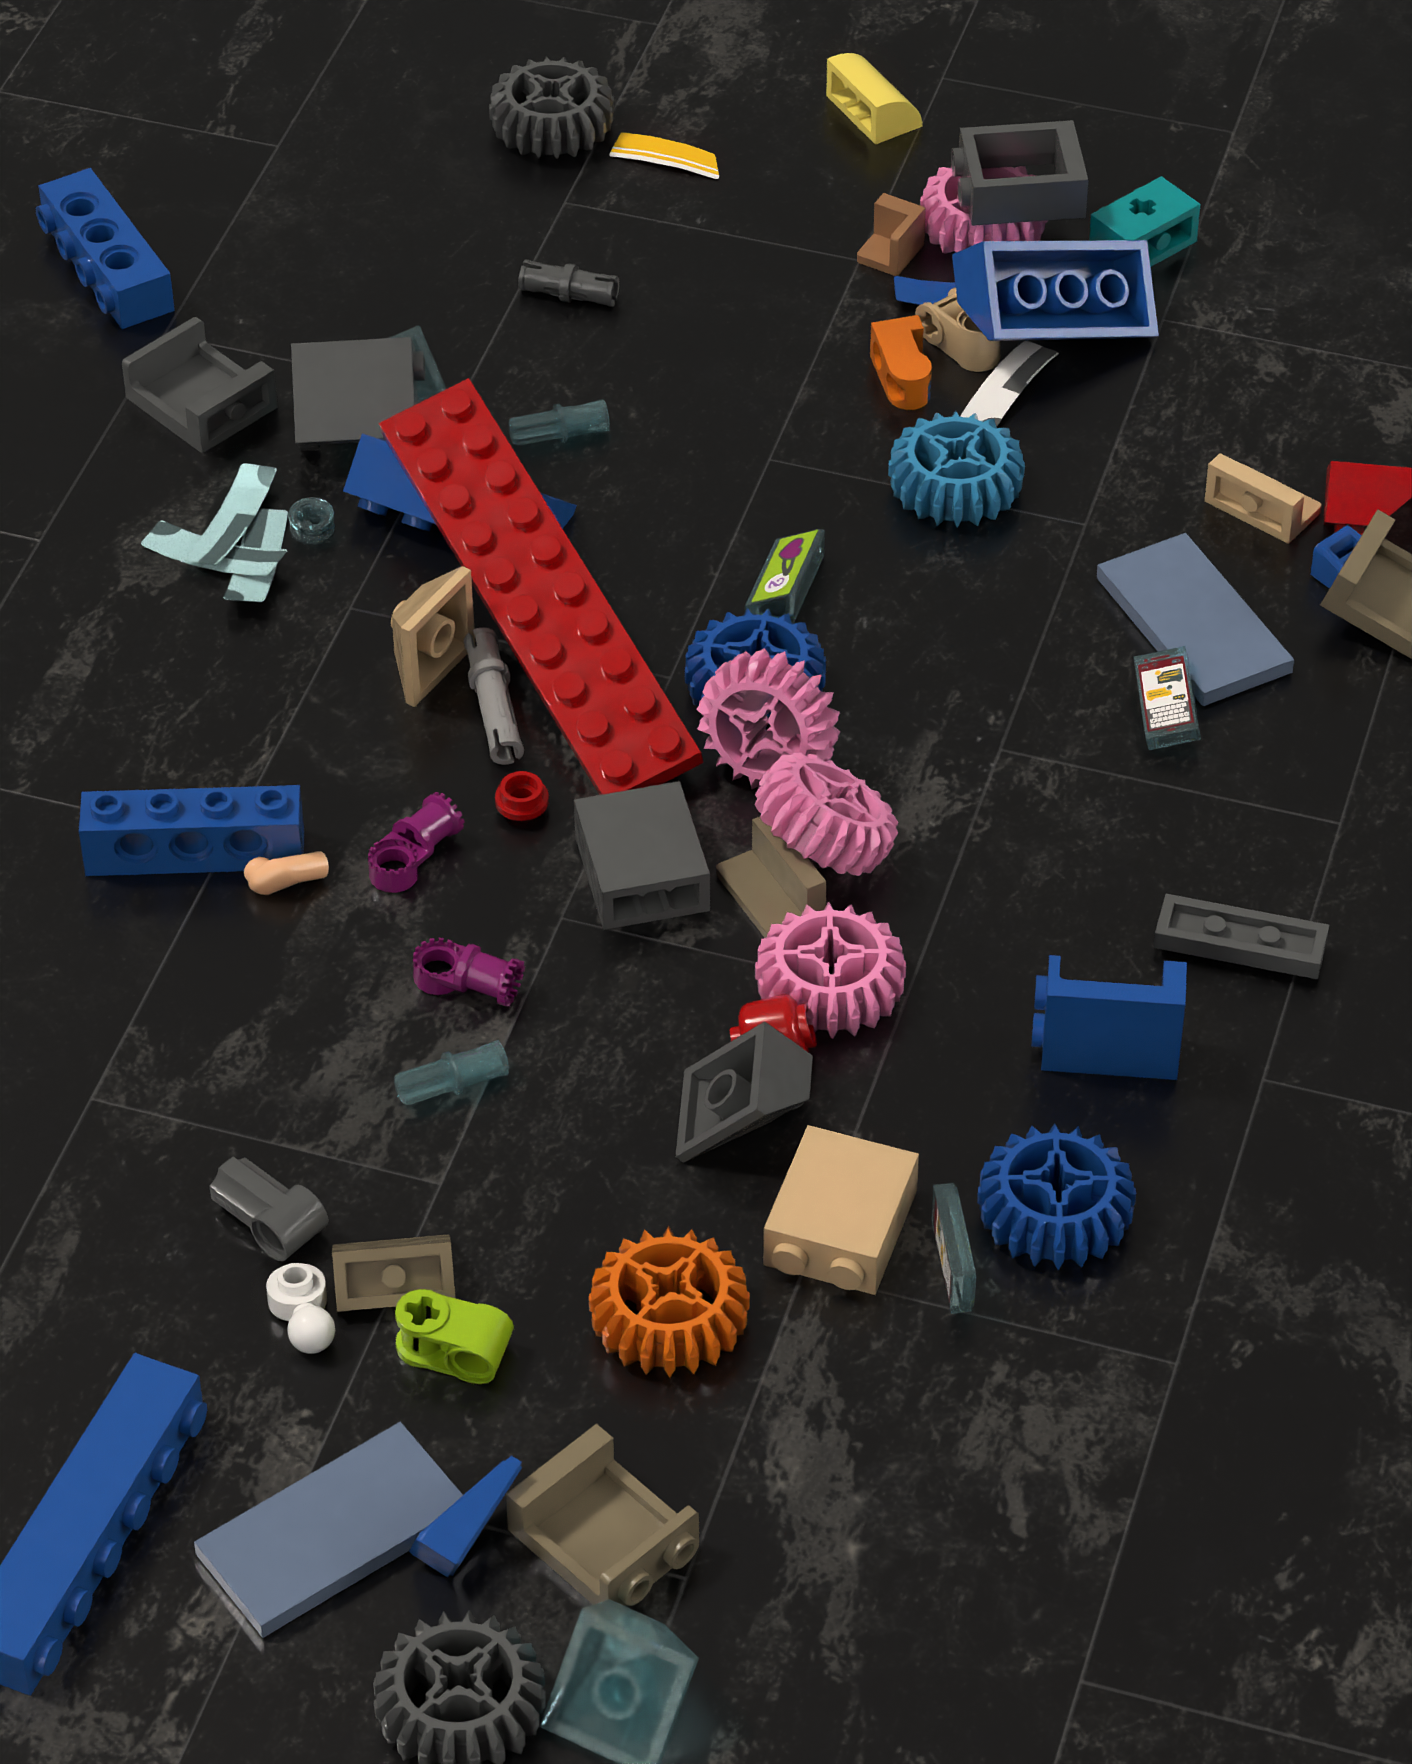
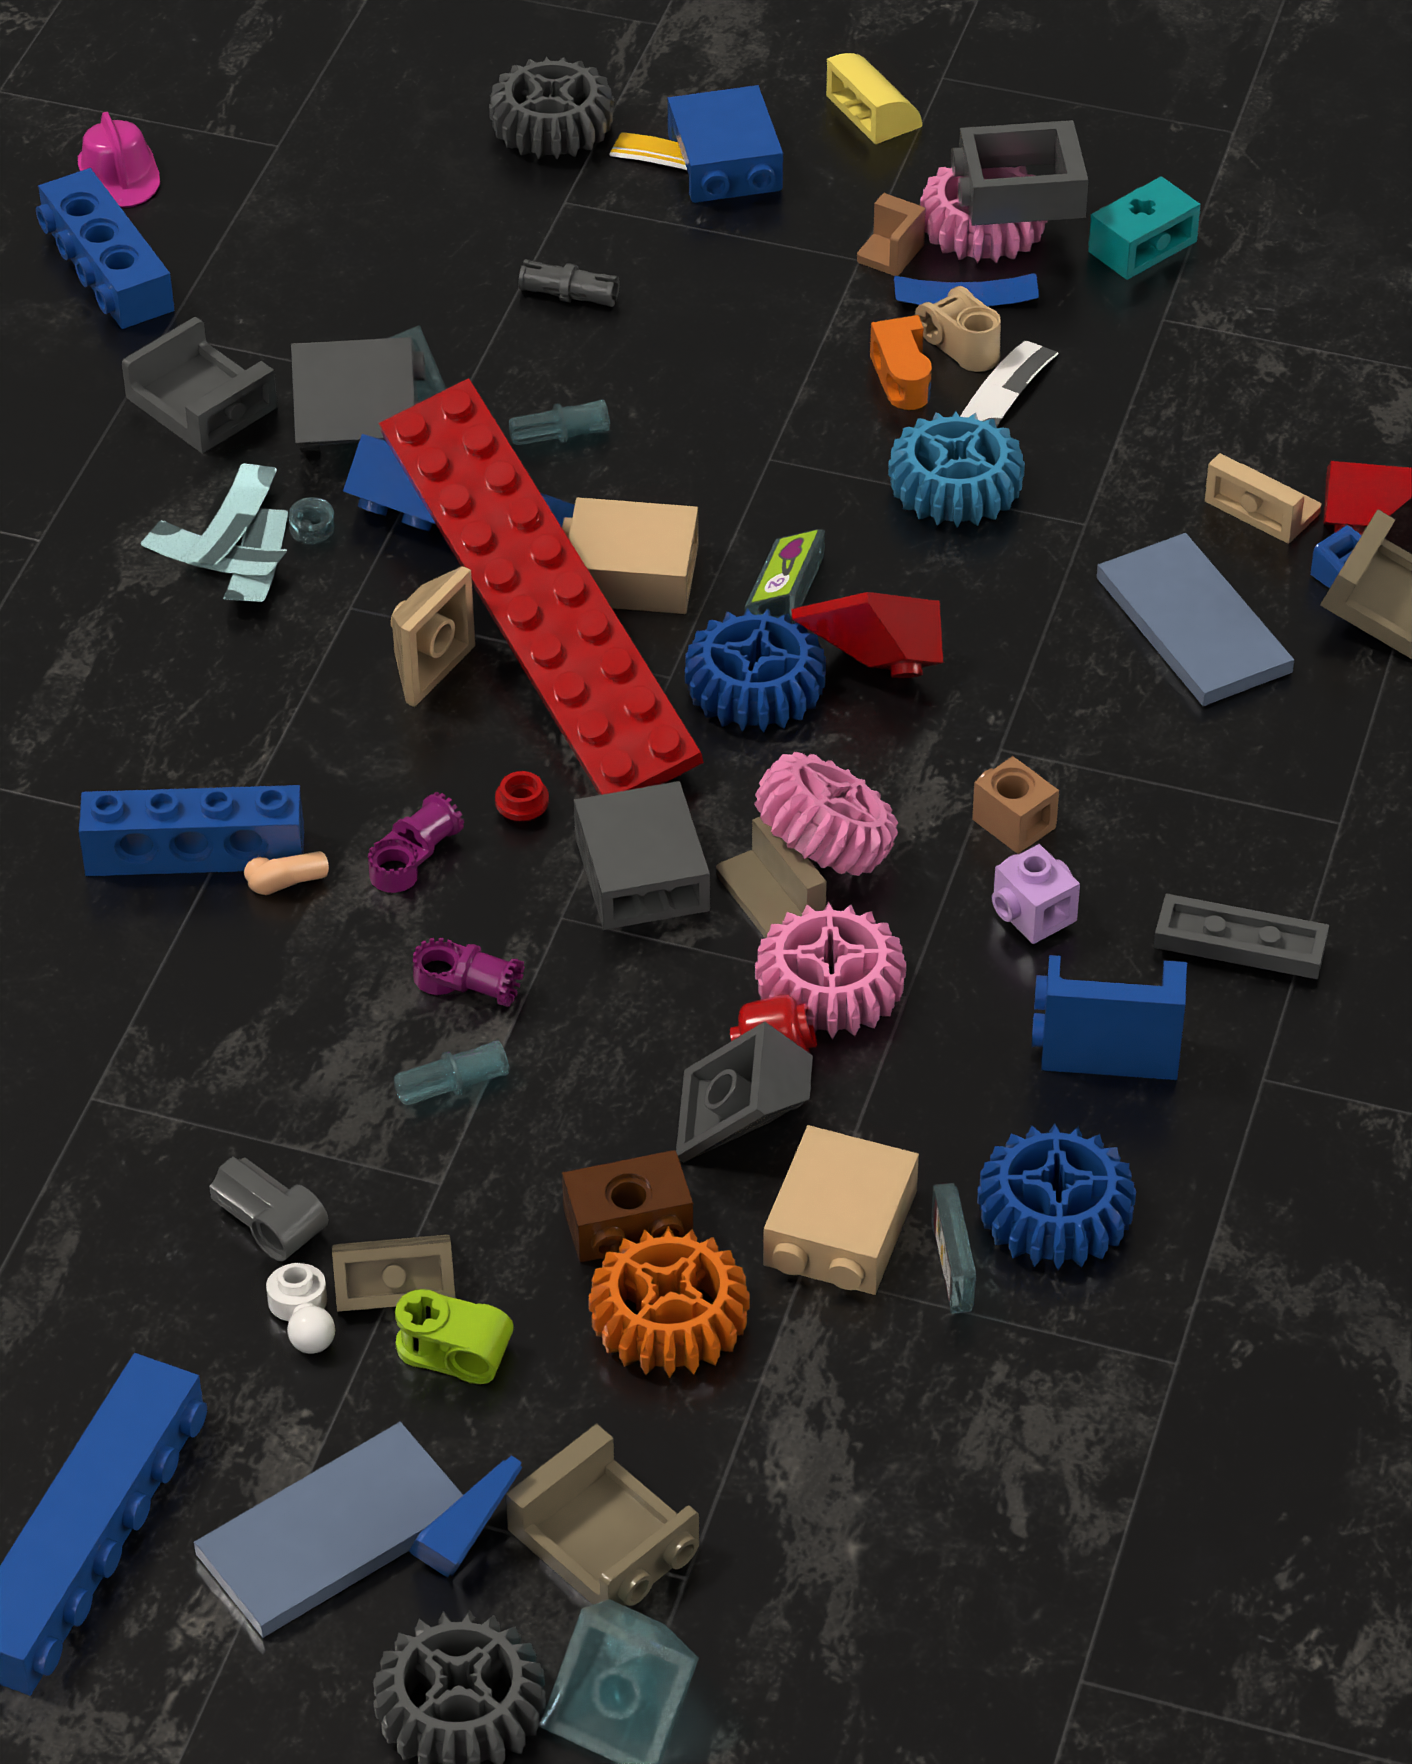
light grey pin [464,628,524,765] -> none
bright pink gear [696,648,840,789] -> none
blue slope [952,240,1159,341] -> none
tile [1134,646,1201,750] -> none
none -> dark pink piece [78,112,160,208]
none -> tan brick [562,497,698,614]
none -> reddish brown brick [562,1150,693,1262]
none -> blue panel [667,85,783,203]
none -> red slope [791,592,943,678]
none -> medium nougat brick [972,756,1059,854]
none -> lavender brick [992,844,1080,944]

